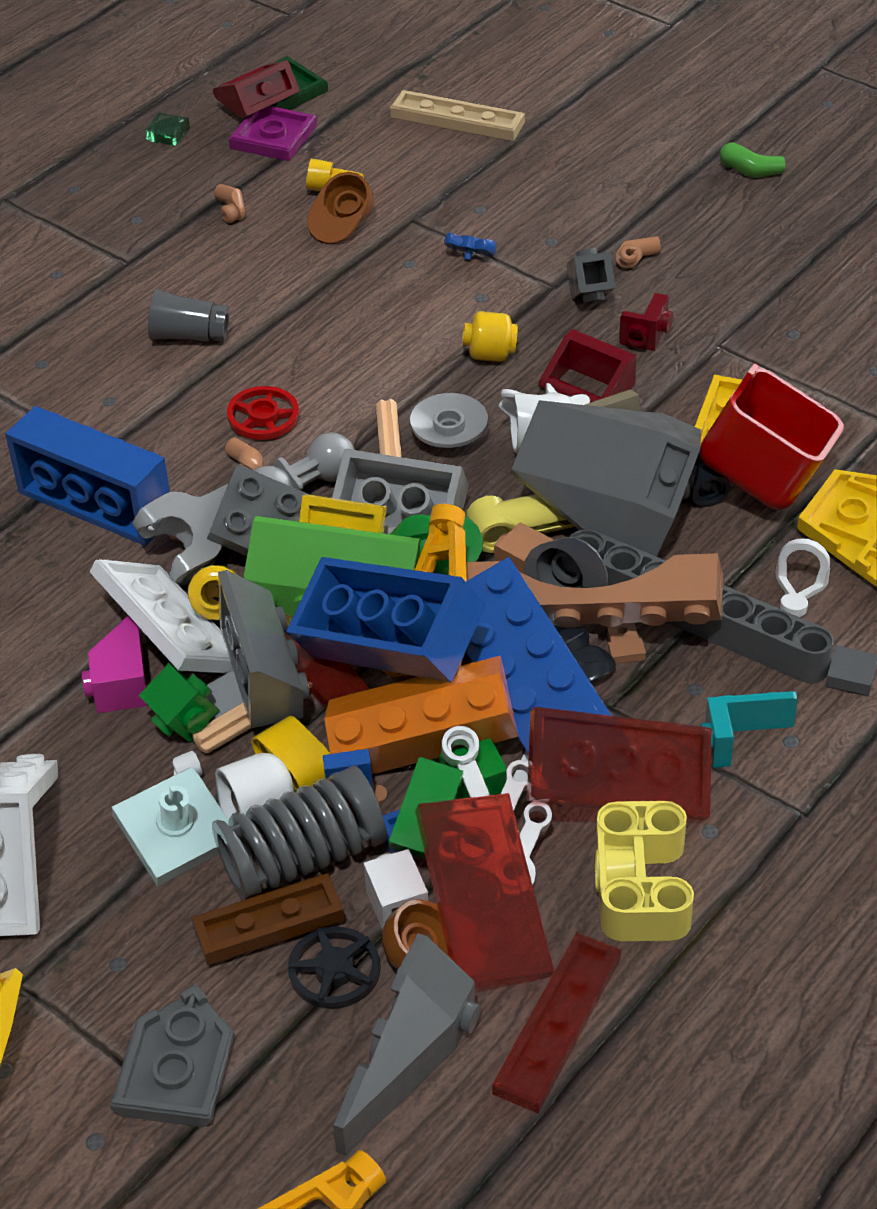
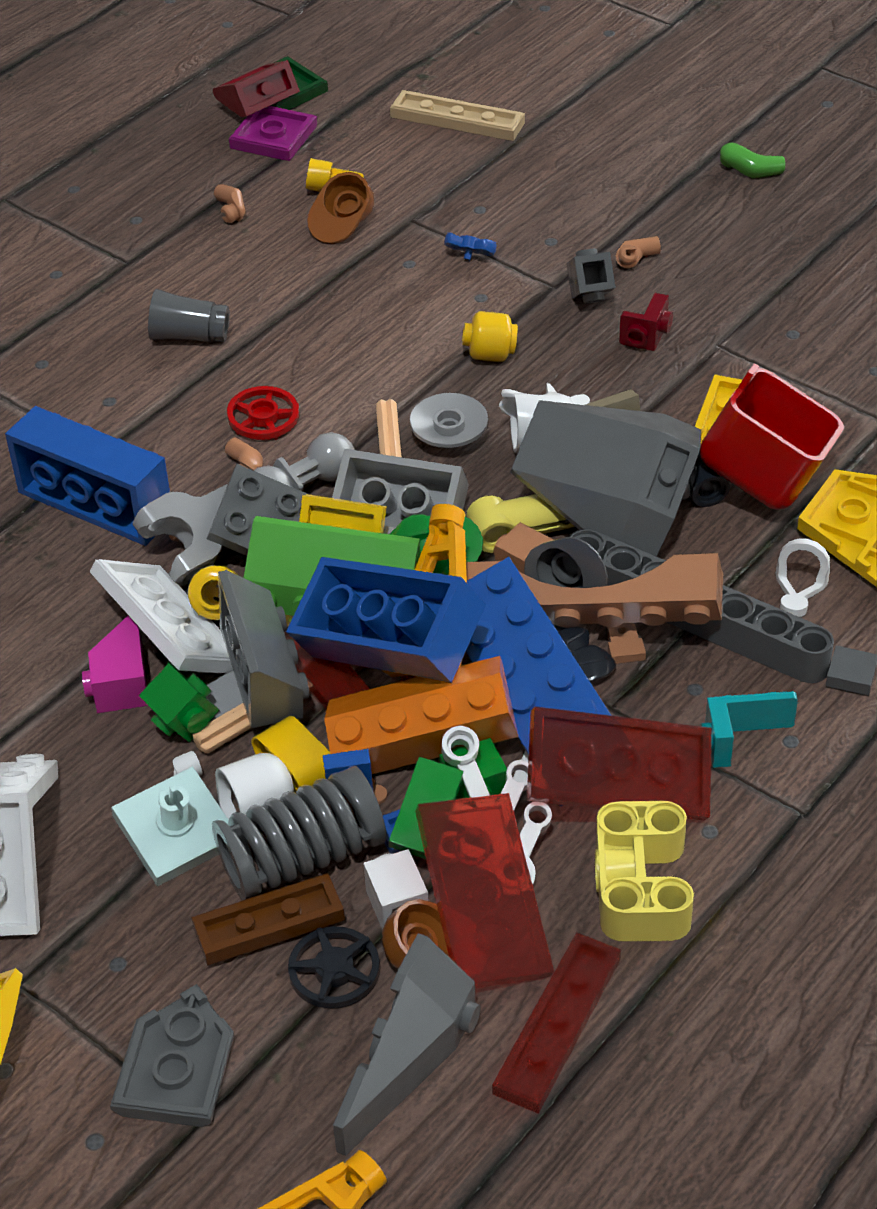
clear green tile [145,112,190,146] -> none
dark red tile [538,329,637,403] -> none

